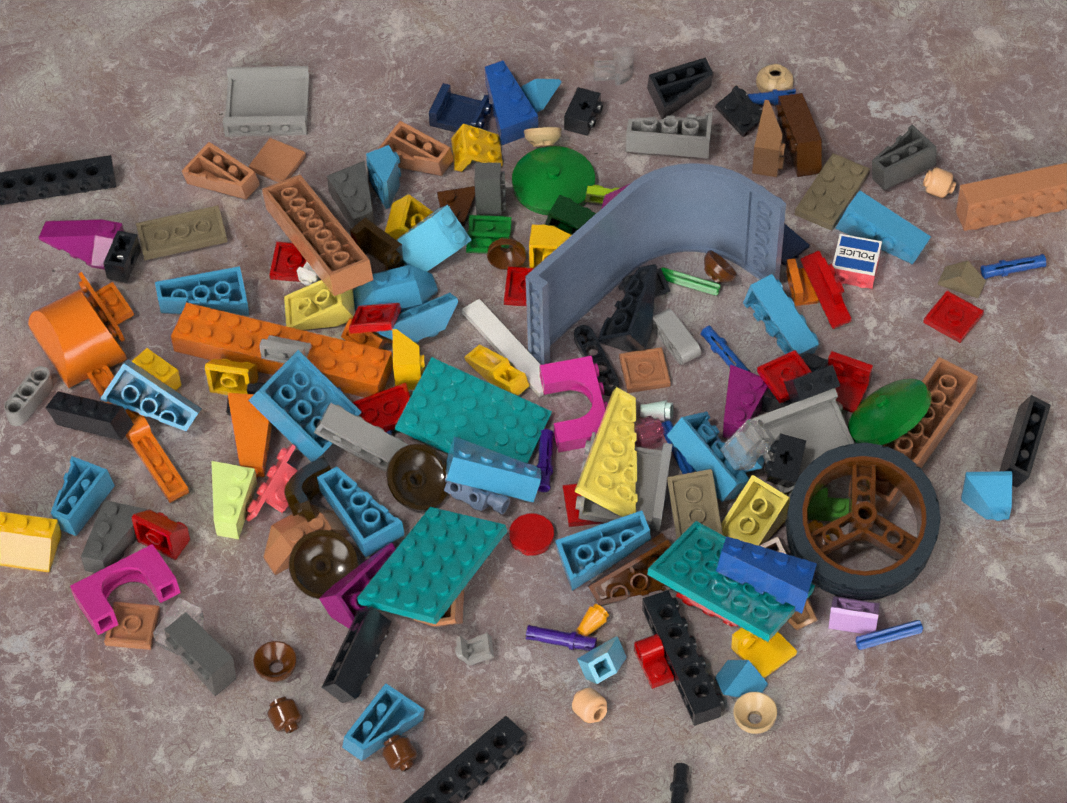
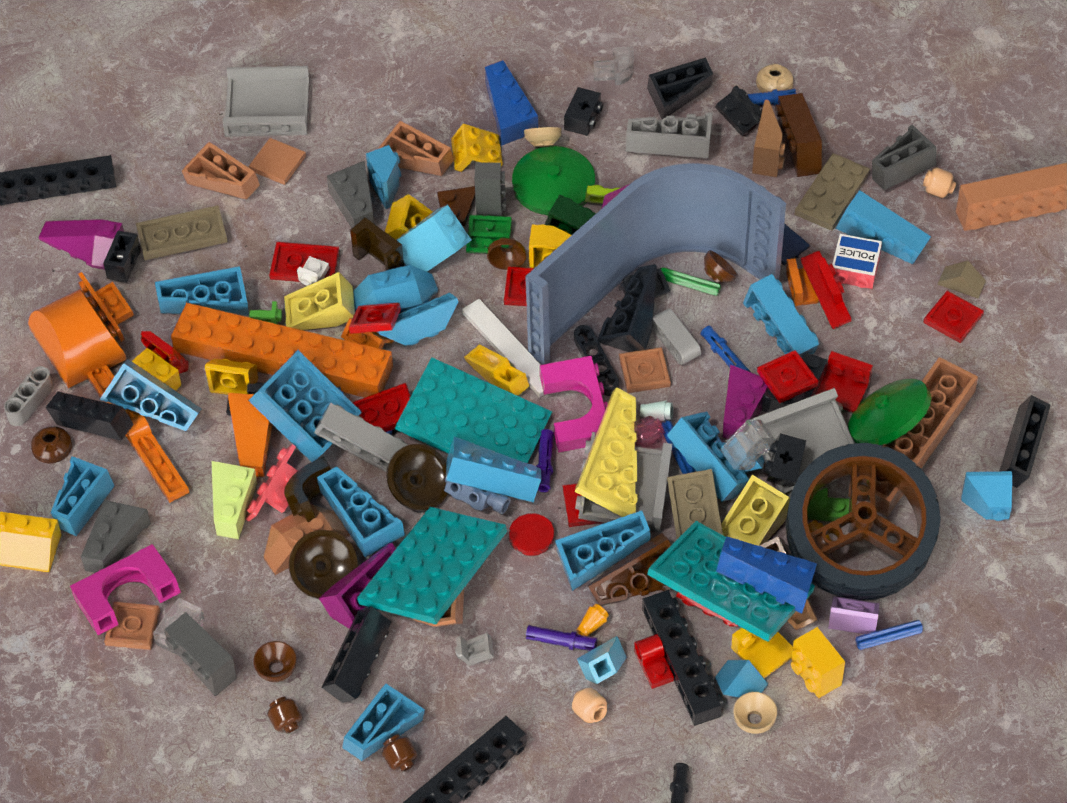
red slope [131,509,190,560] -> none
light grey panel [259,335,311,363] -> none
nougat brick [262,174,373,296] -> none
yellow slope [392,329,425,390] -> none
dark blue panel [429,83,492,133] -> none
dark azure slope [520,79,562,113] -> none
black brick [784,365,840,403] -> none
blue pin [980,254,1046,279] -> none
none -> reddish brown piece [31,426,72,464]
none -> red slope [141,331,189,374]
none -> bright green bracket [249,301,282,324]
none -> yellow brick [791,627,845,699]

